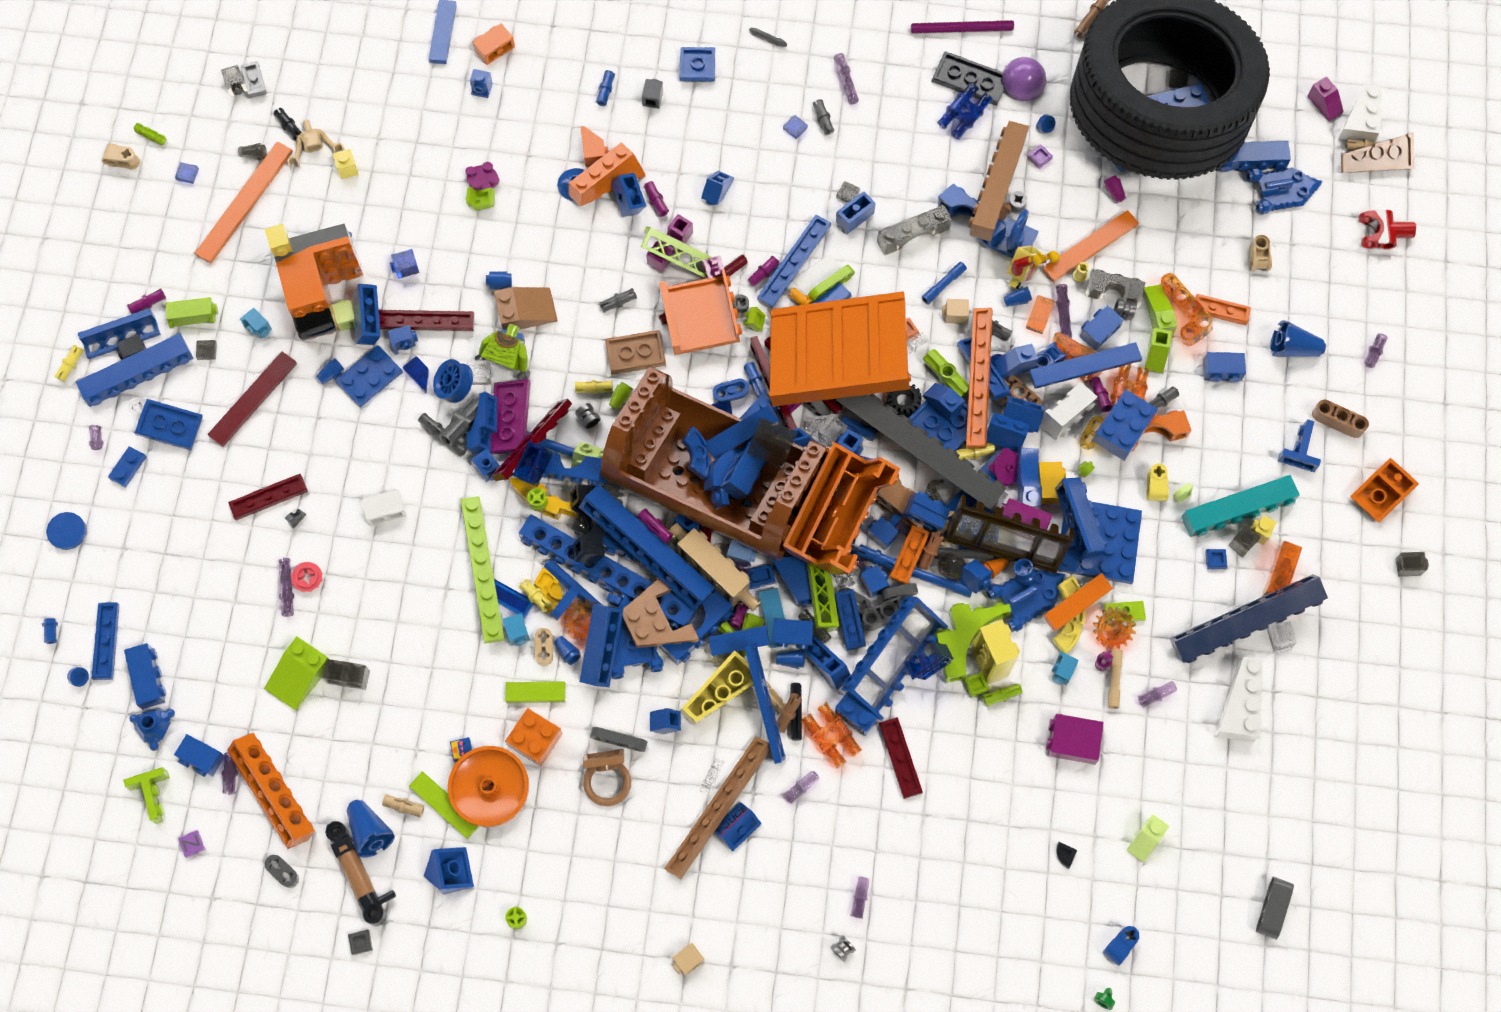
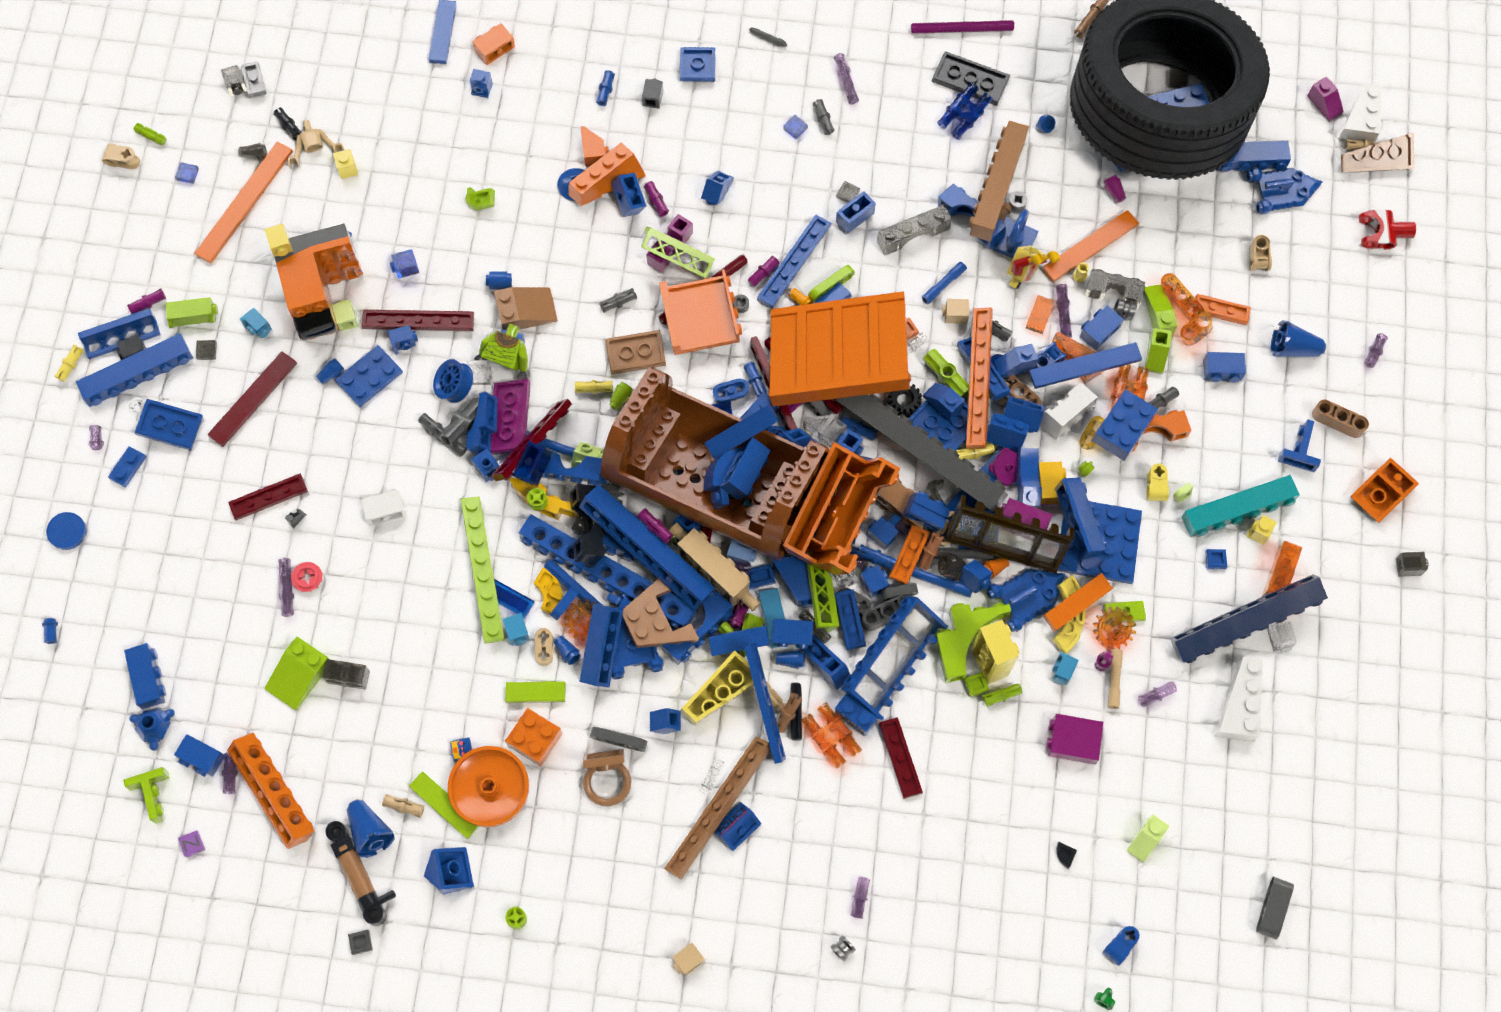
blue tile [67,667,89,687] -> none
blue tile [91,602,120,680] -> none
dark grey beam [264,855,299,888] -> none
blue brick [353,284,381,345] -> none
clear blue tile [402,356,429,393] -> none
magenta piece [465,162,500,191] -> none
light yellow pin [519,579,552,612] -> none
flat silver wheel [575,403,601,429] -> none
blue tile [681,426,710,480] -> none
tile [701,255,724,278] -> none
lime tile [742,307,766,332] -> none
clear smoke slope [747,417,797,468] -> none
clear purple axle [783,770,820,804] -> none
clear blue window [905,642,953,680] -> none
medium lavender cylinder [1002,56,1047,101] -> none
blue cone [1003,286,1032,307] -> none
blue wheel [1014,559,1036,585] -> none
medium lavender tile [1027,144,1053,169] -> none
magenta pin [1089,376,1113,413] -> none
clear smoke brick [1228,525,1260,558] -> none

